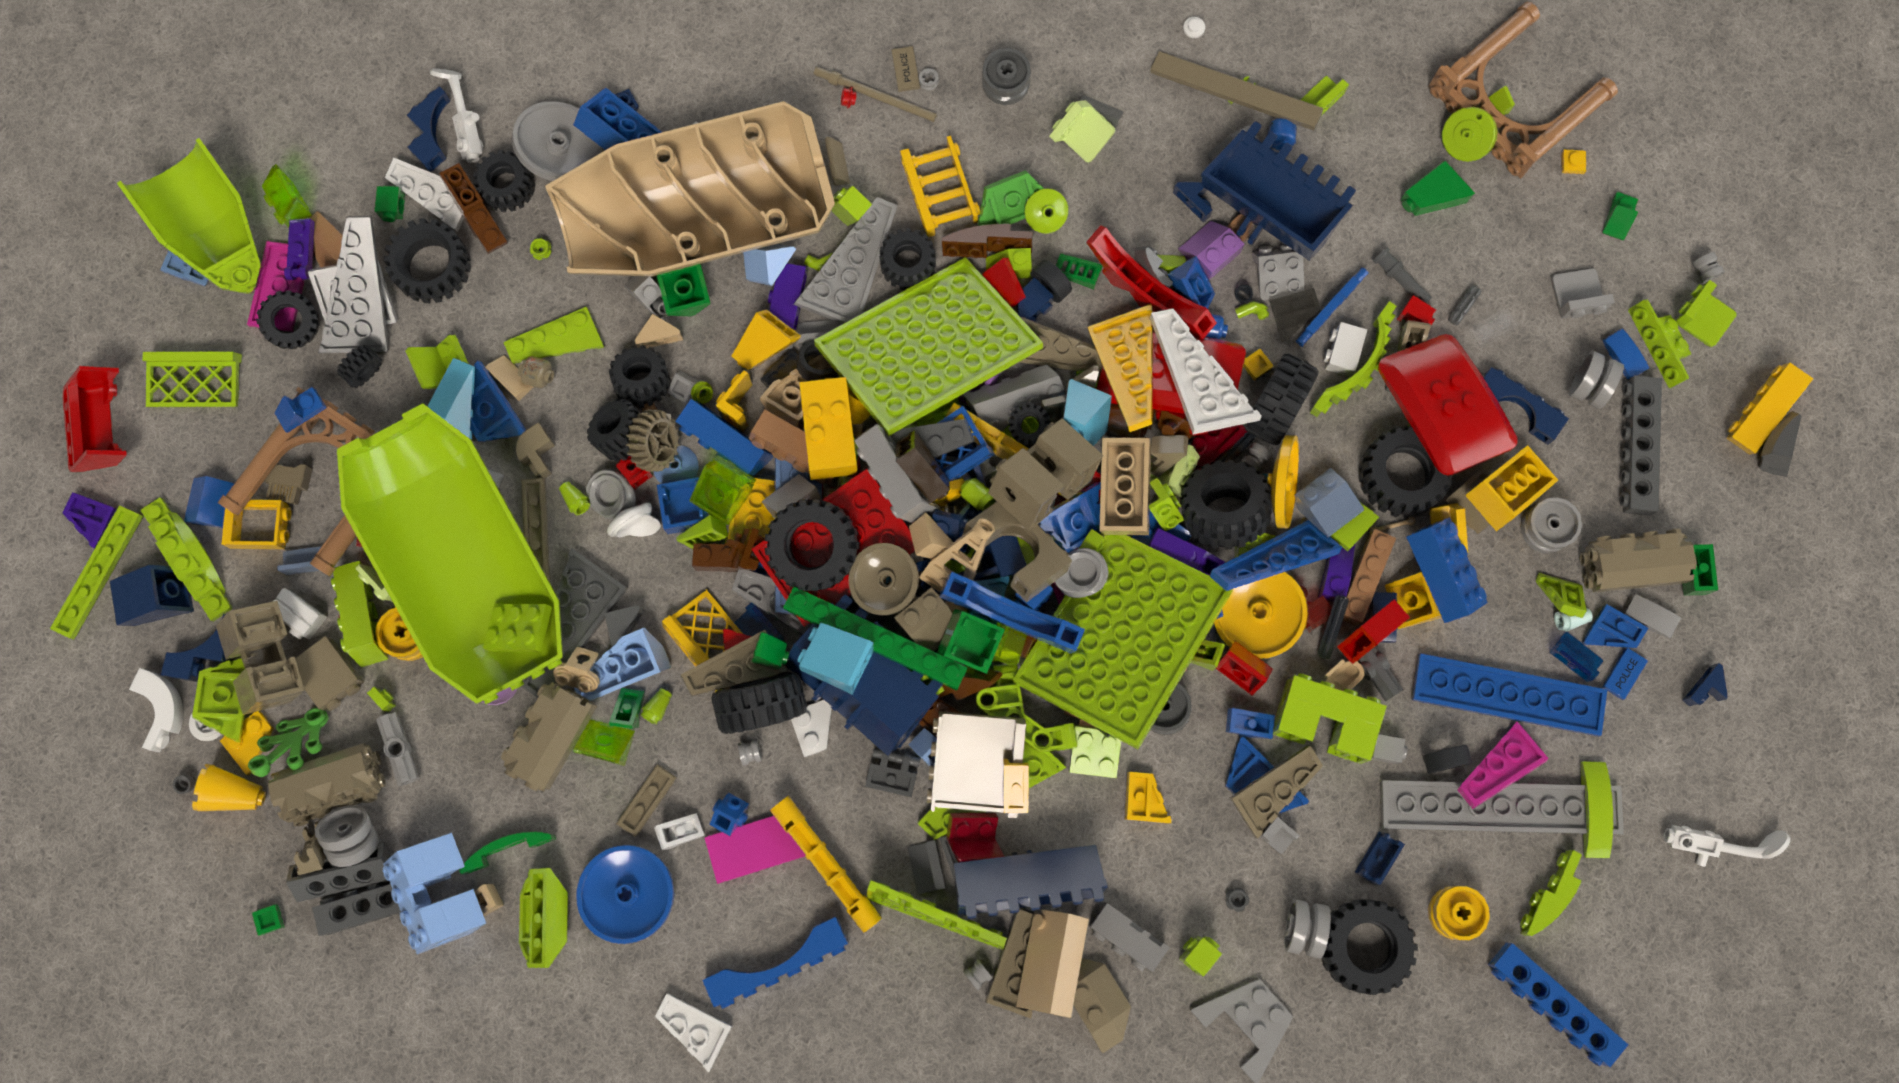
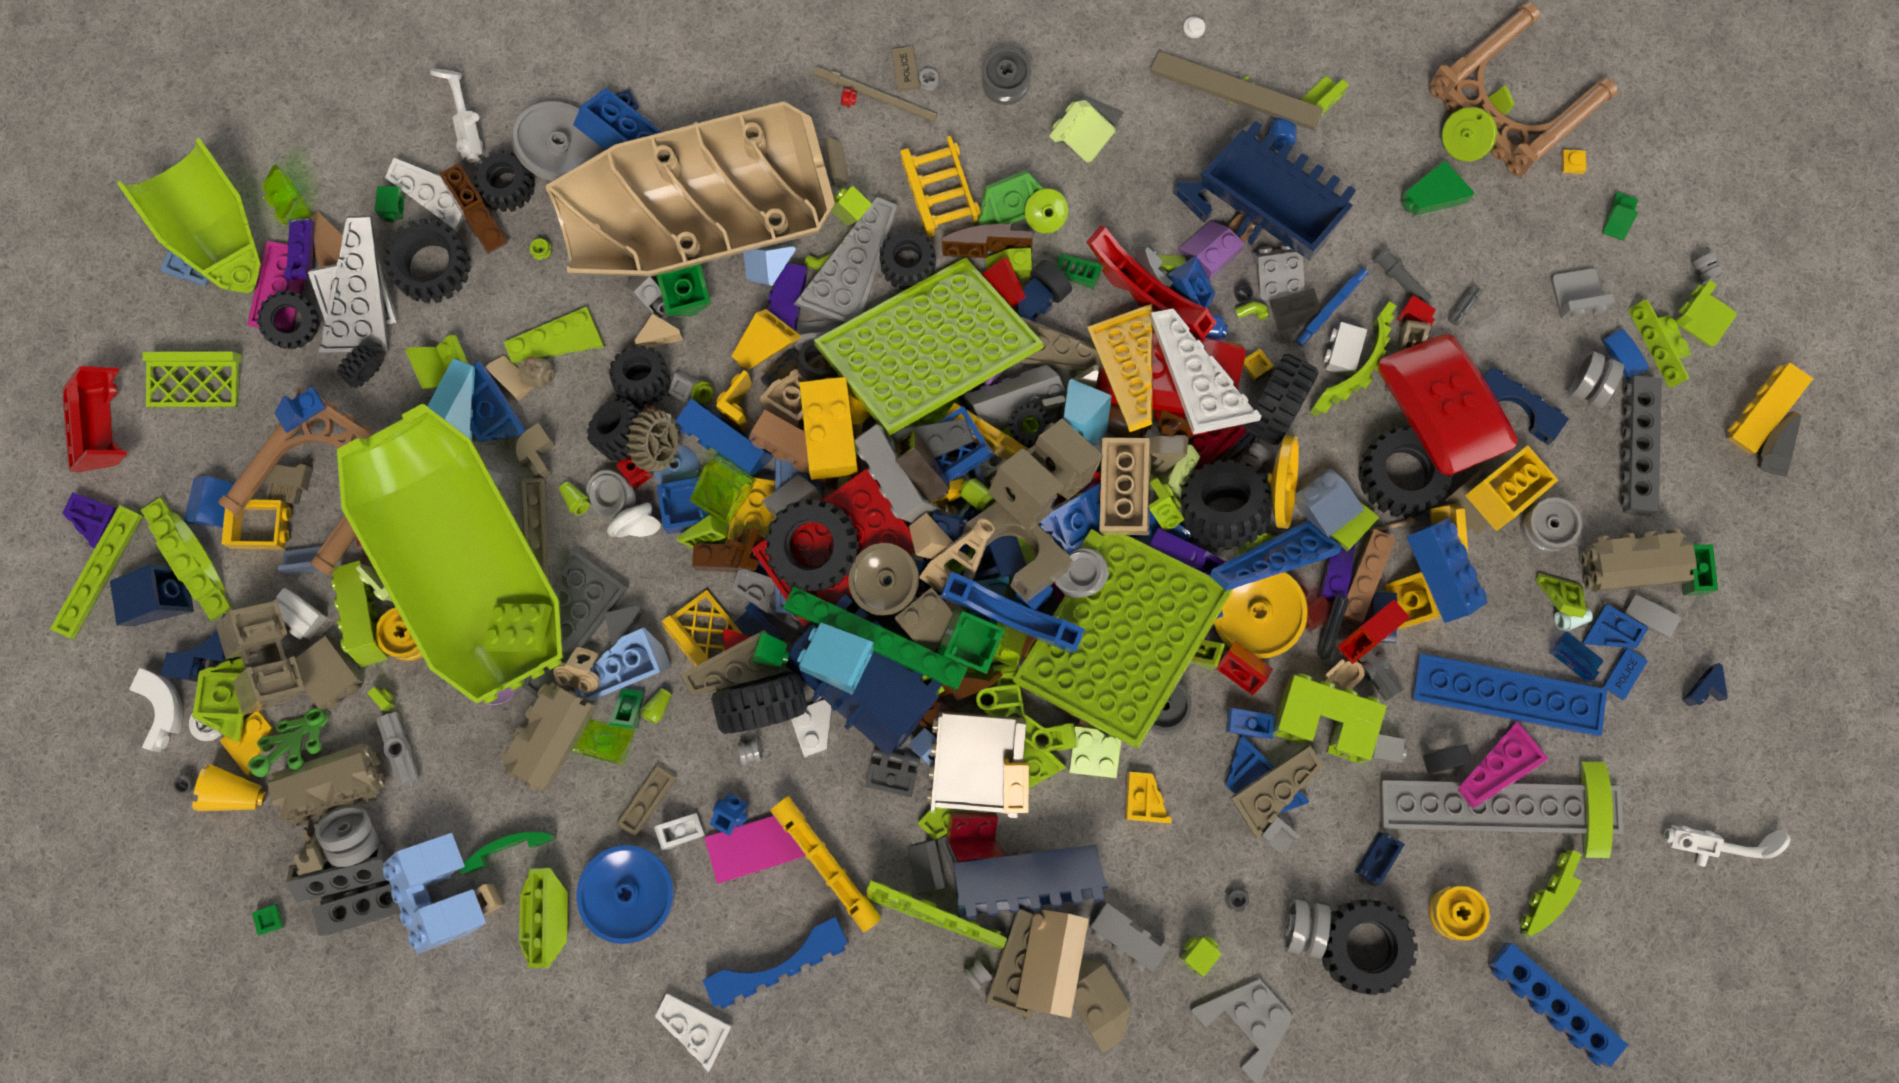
dark blue arch [407,86,451,172] -> none

